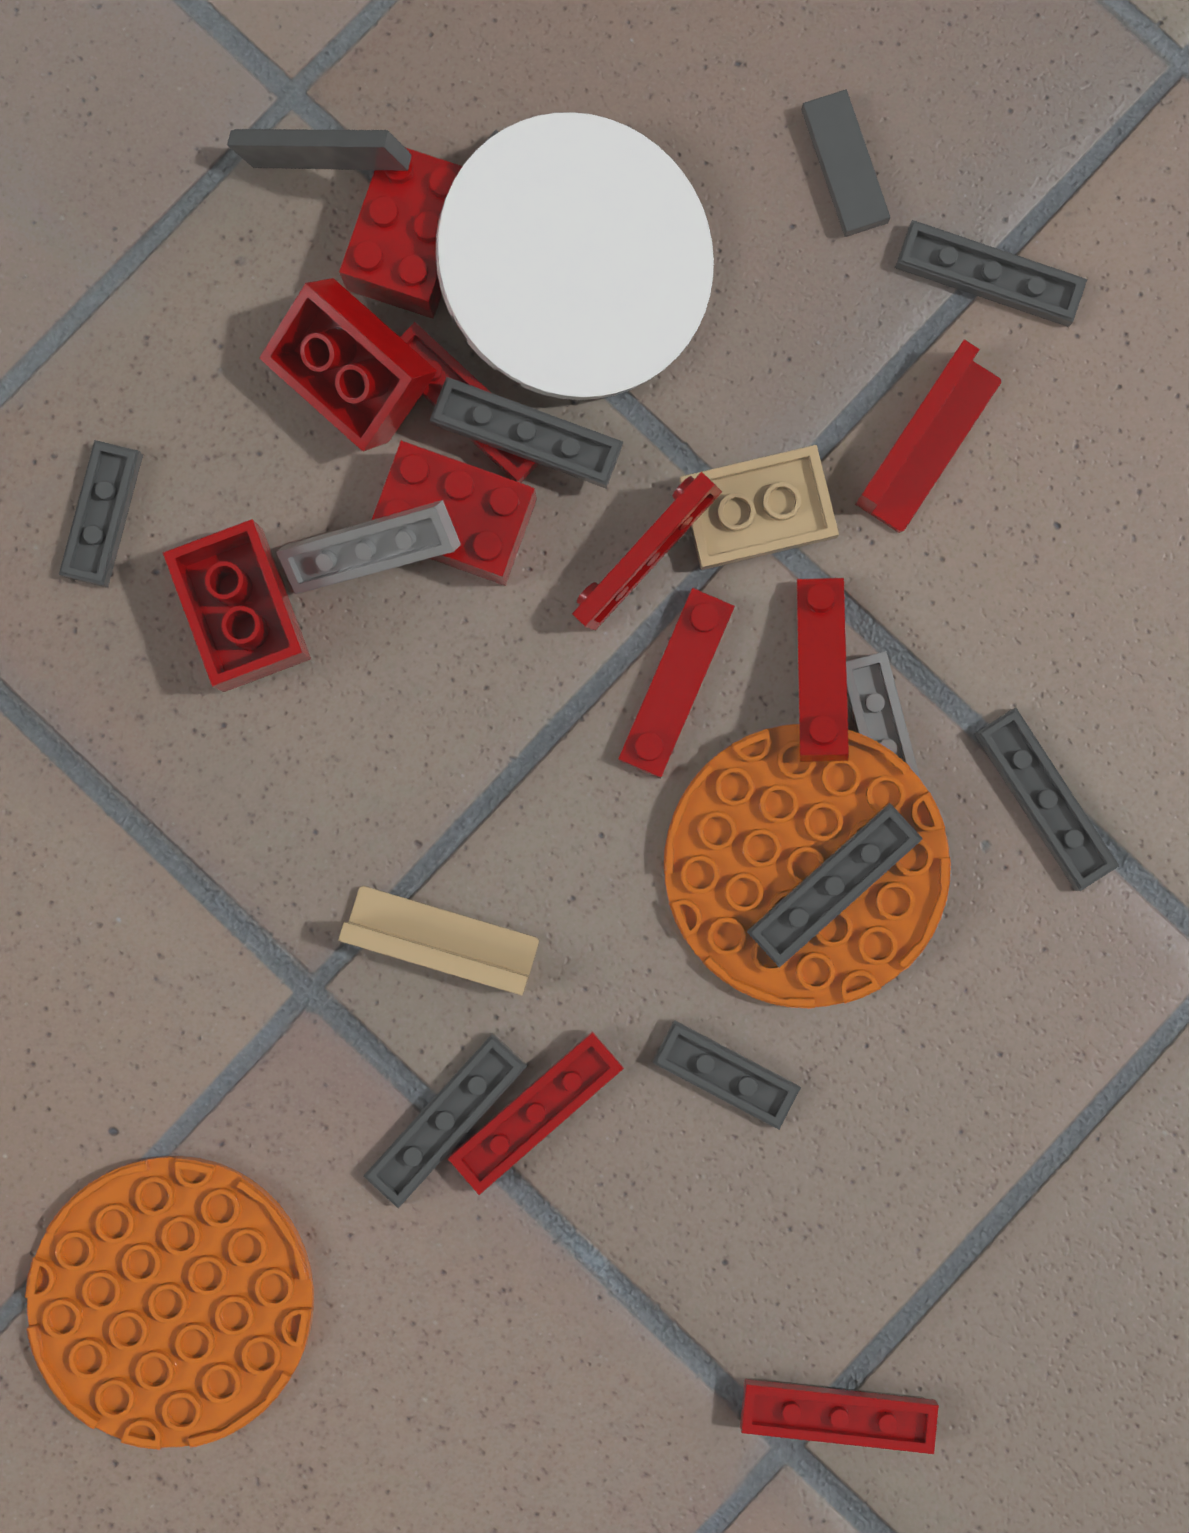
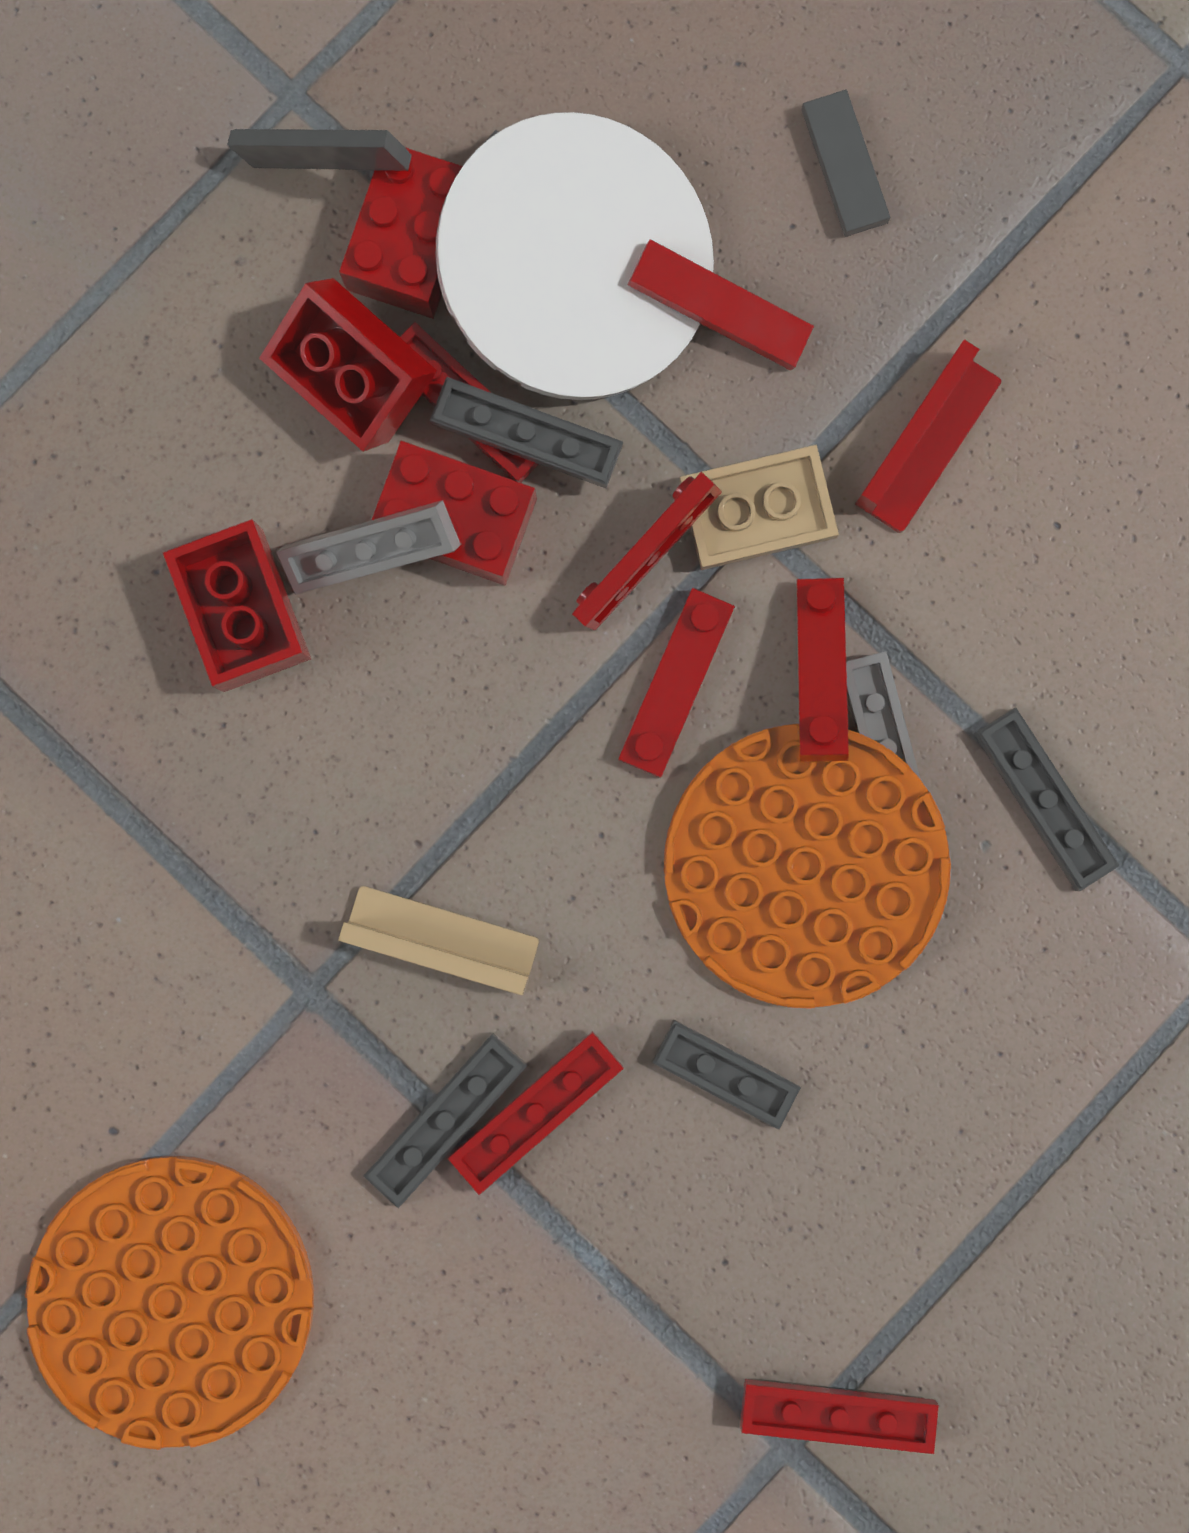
dark grey tile [59,440,143,588] -> none
dark grey tile [747,803,923,968] -> none
dark grey tile [895,220,1087,327] -> none
none -> red tile [627,239,814,371]

